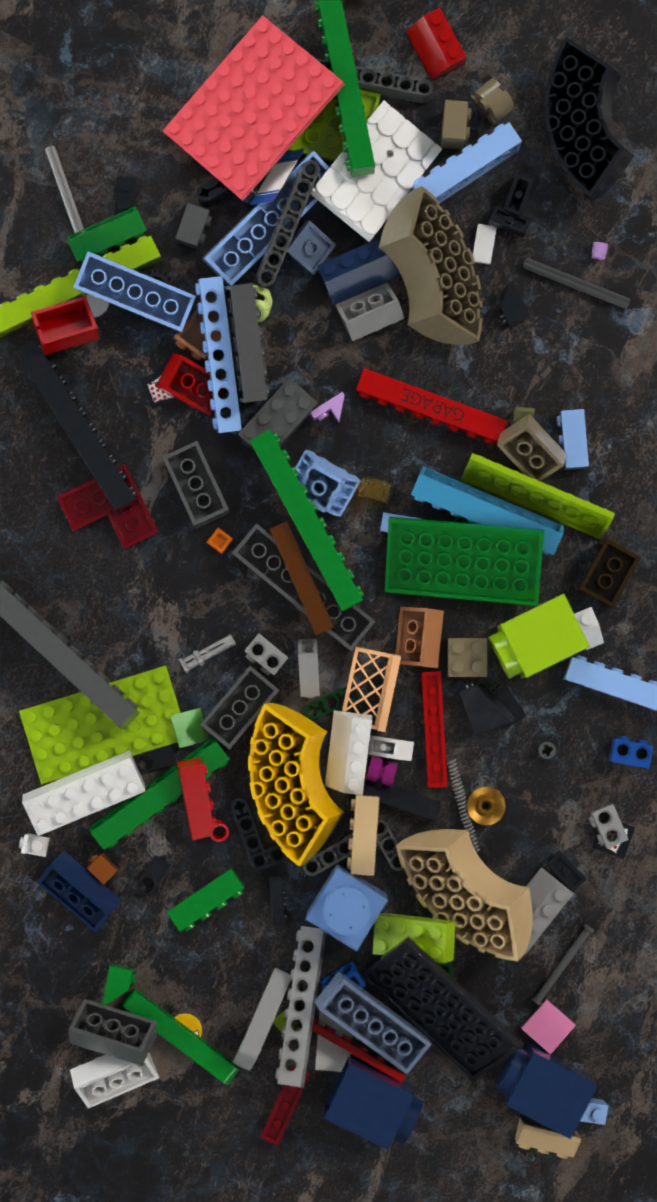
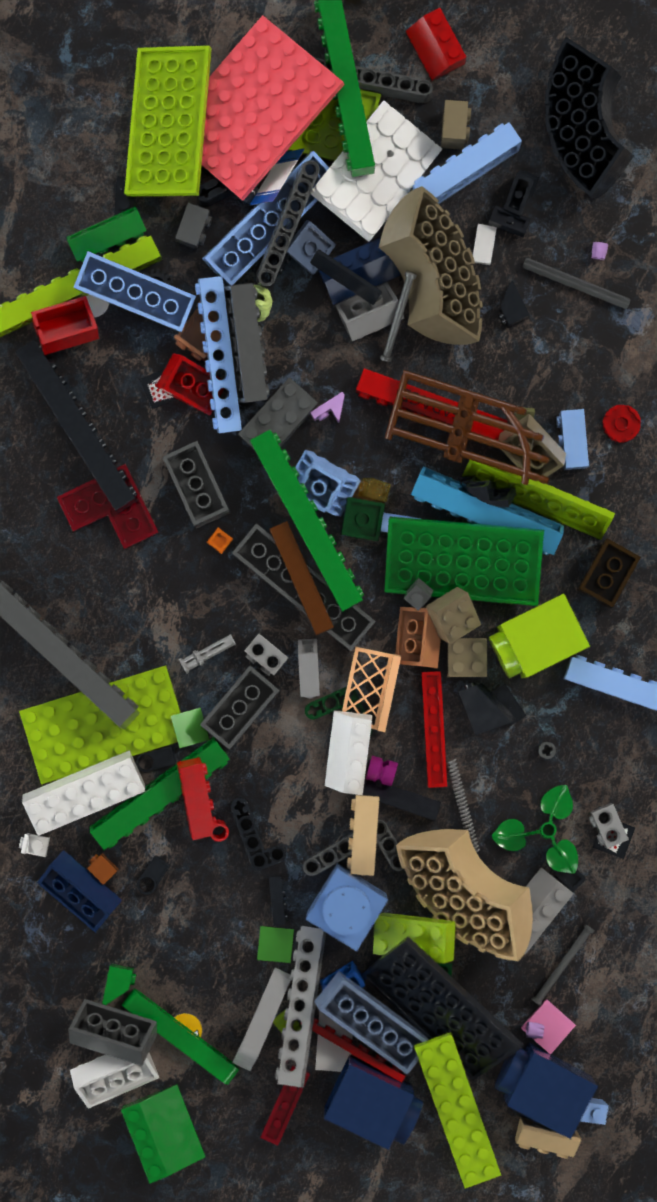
light grey axle [45,146,84,233] -> none
green brick [167,868,245,932] -> none
yellow brick [248,703,344,867] -> none
white slope [368,735,414,761] -> none
pearl gold dish [467,787,506,825] -> none
dark tan brick [470,78,514,125] -> none
white slope [574,607,604,650] -> none
blue brick [609,736,654,769] -> none
none -> green slope [121,1084,206,1183]
none -> lime plate [124,46,212,197]
none -> bright green sticker [257,926,294,963]
none -> black slope [310,249,382,305]
none -> dark green plate [340,497,385,541]
none -> dark grey bar [380,271,417,362]
none -> reddish brown piece [384,370,549,485]
none -> dark grey brick [404,578,433,611]
none -> lime plate [414,1032,501,1189]
none -> dark tan brick [426,587,481,644]
none -> black slope [458,475,516,507]
none -> green plant [492,785,578,874]
none -> lavender hose [526,1022,544,1039]
none -> red tile [602,405,641,443]

